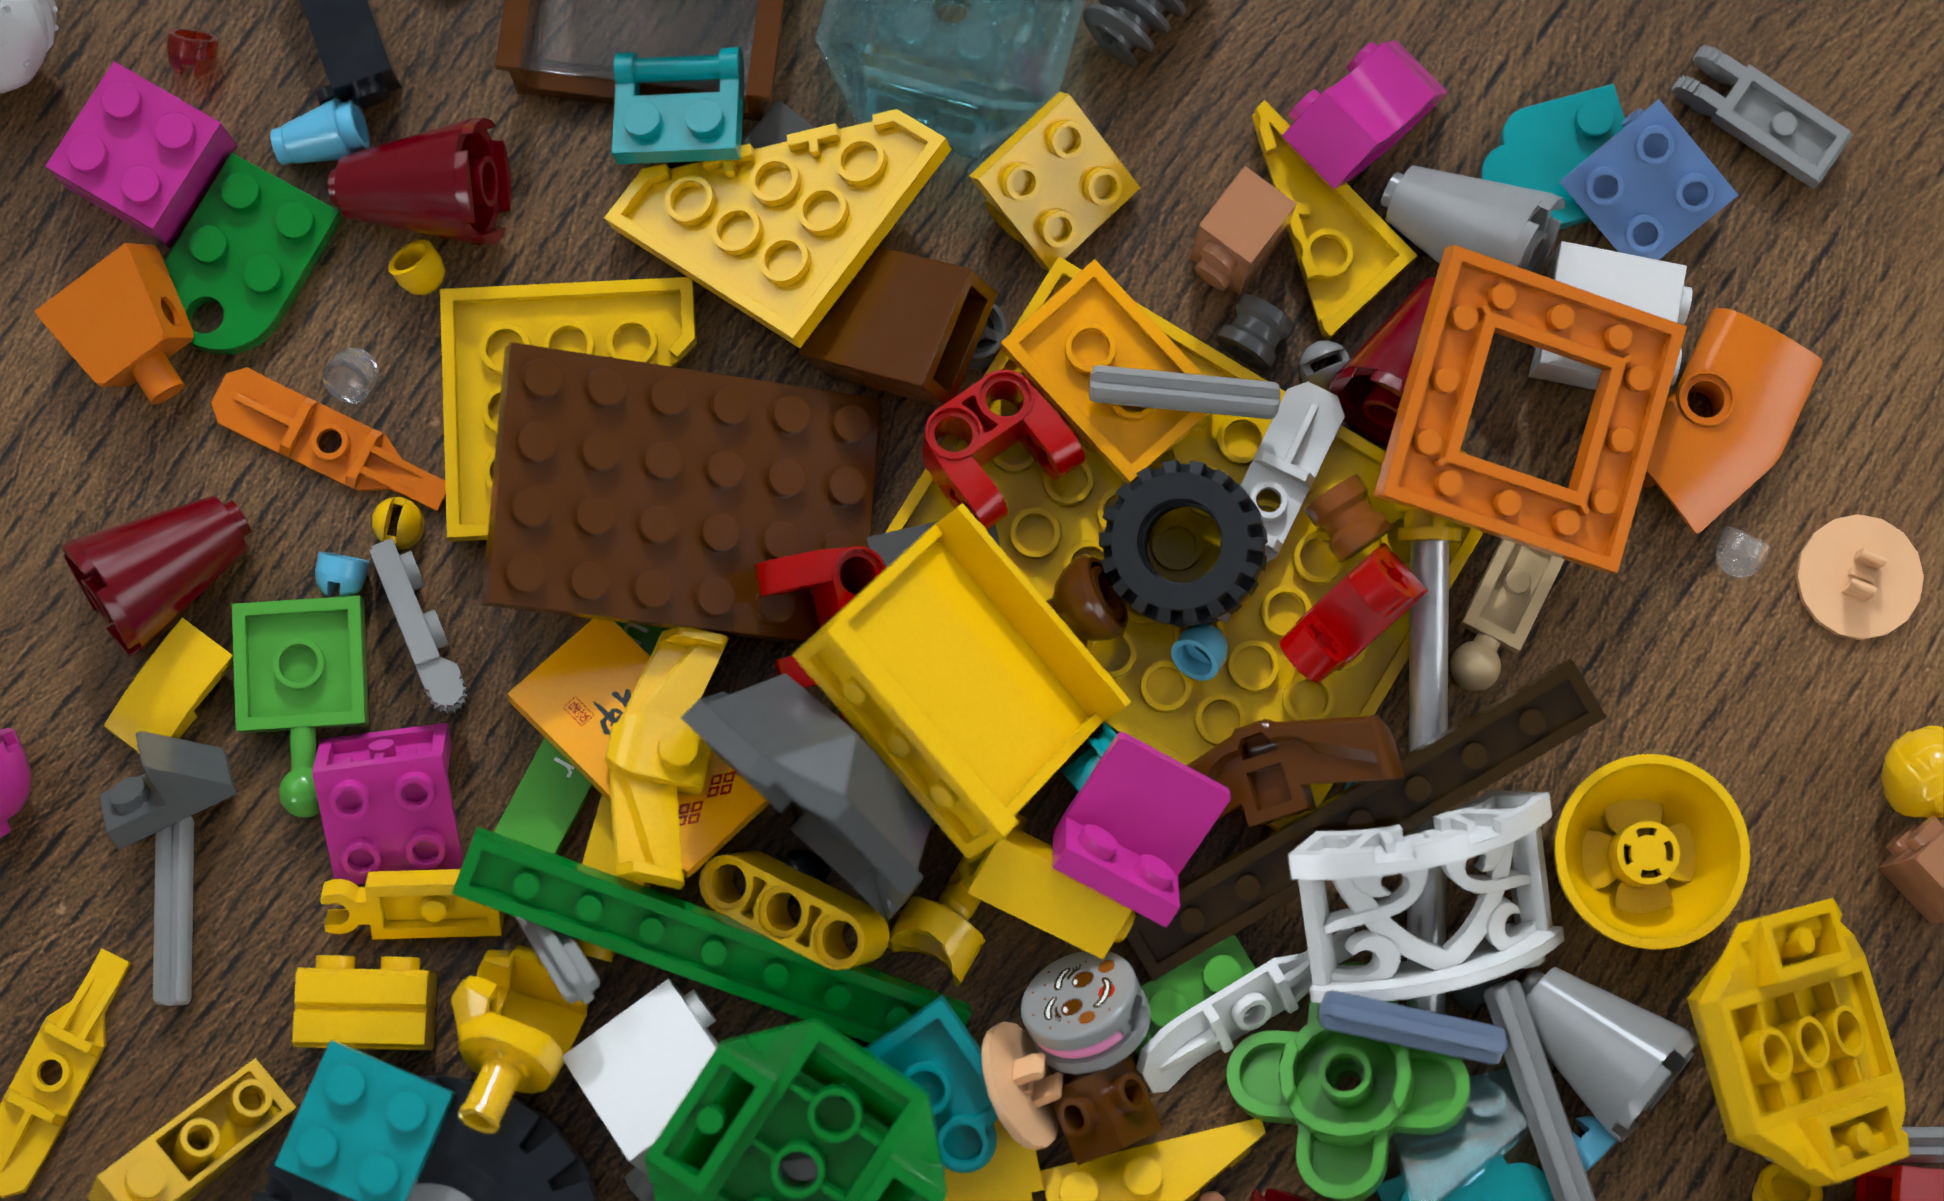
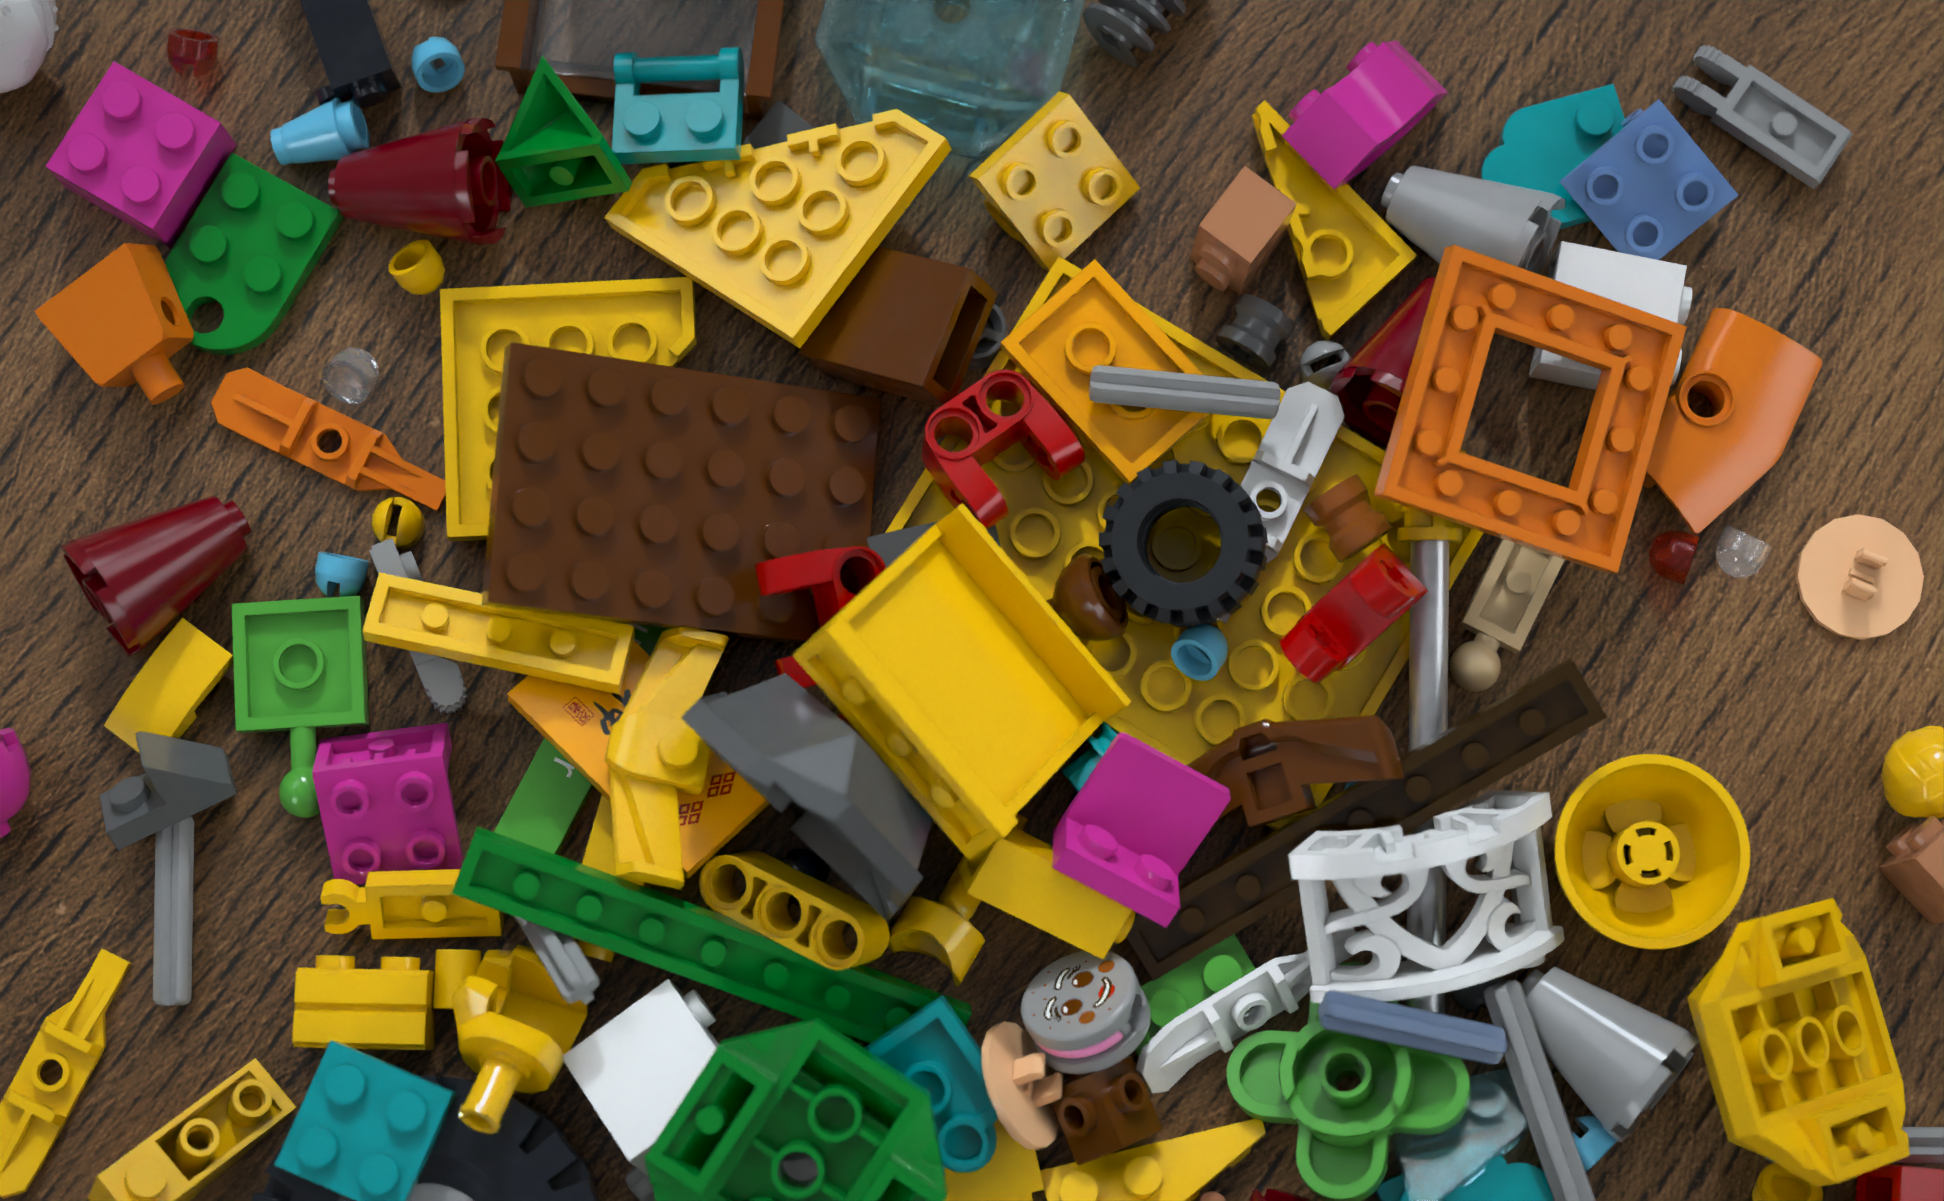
none -> yellow plate [362,572,635,694]
none -> medium azure hinge [411,37,465,93]
none -> yellow hinge [433,949,482,1010]
none -> green slope [495,55,632,208]
none -> clear red hinge [1648,531,1700,585]

